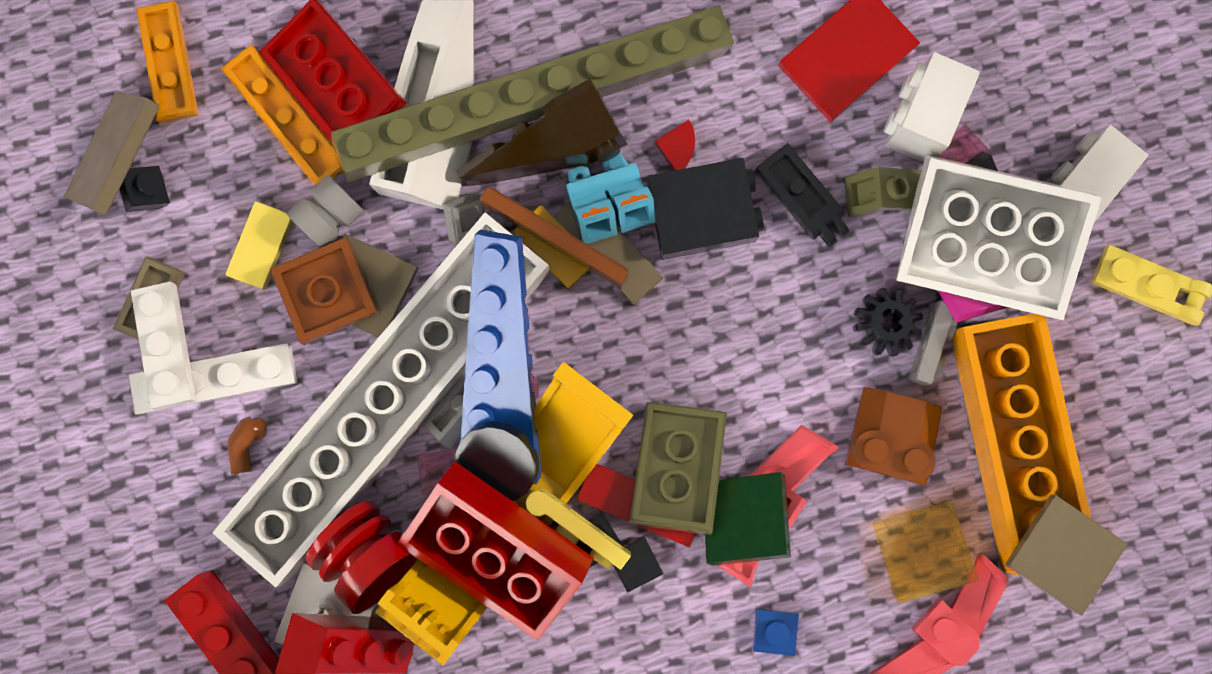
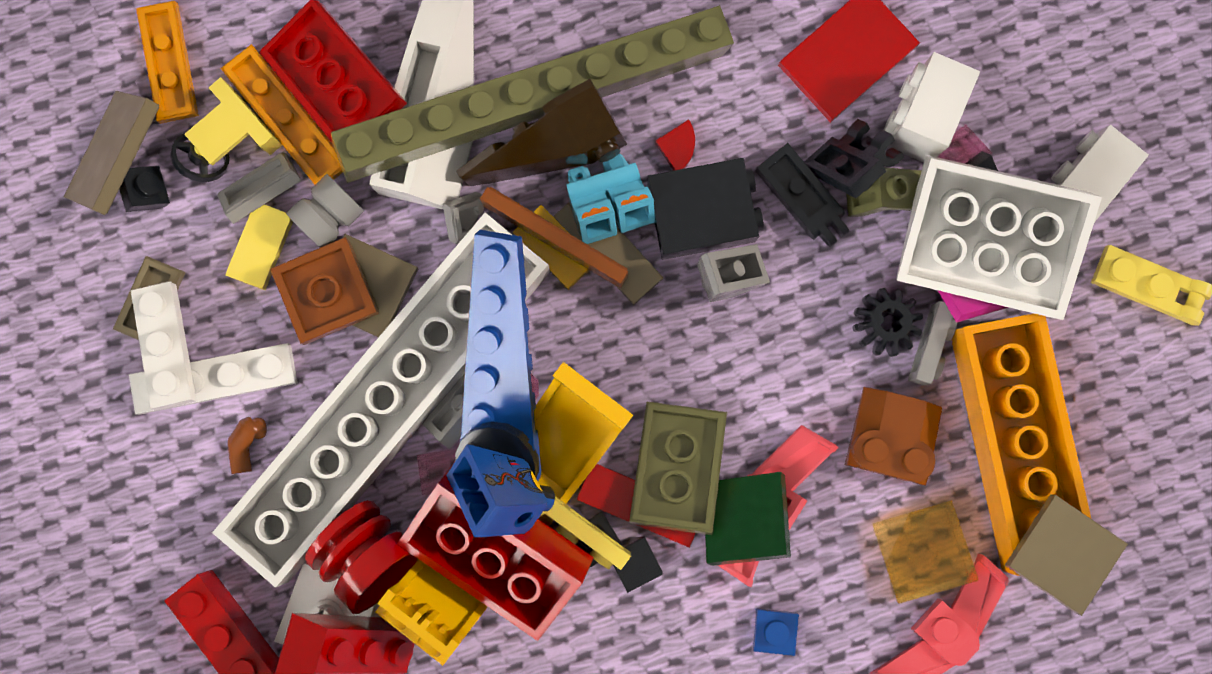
none -> light yellow piece [170,77,282,182]
none -> light grey tile [217,152,301,224]
none -> blue torso [446,444,555,537]
none -> light grey slope [697,244,770,303]
none -> black plate [804,119,904,198]

